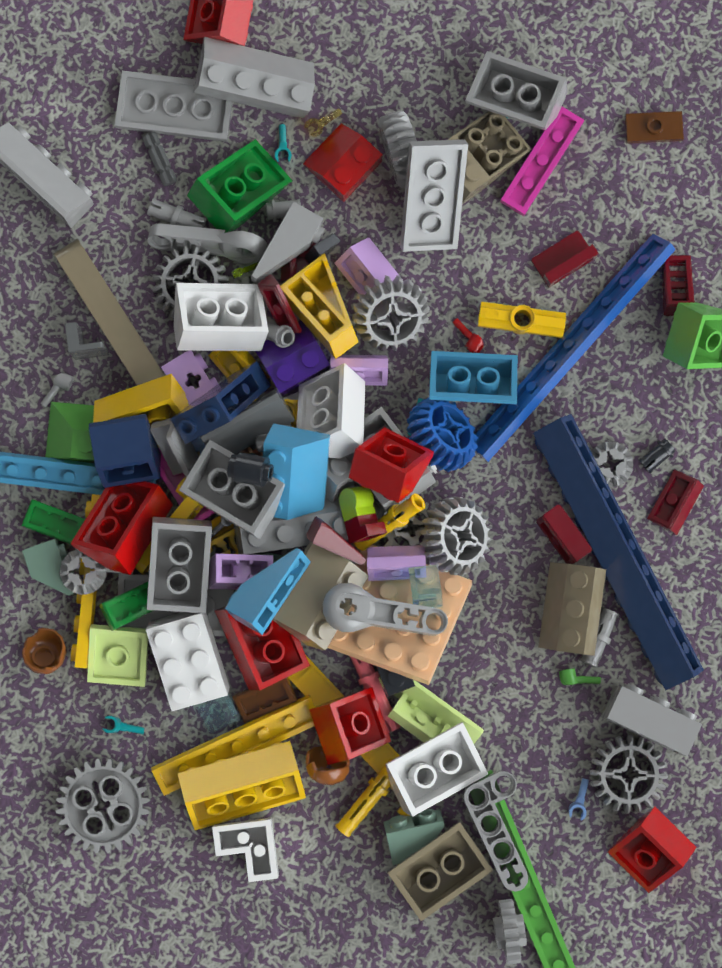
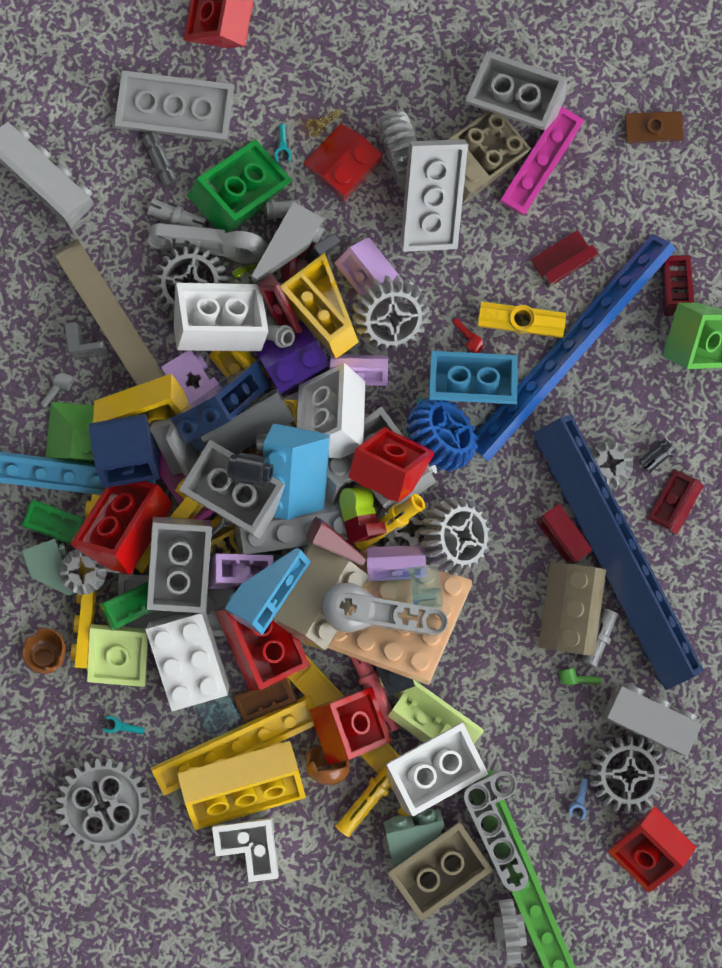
light grey slope [193,37,315,118] -> none

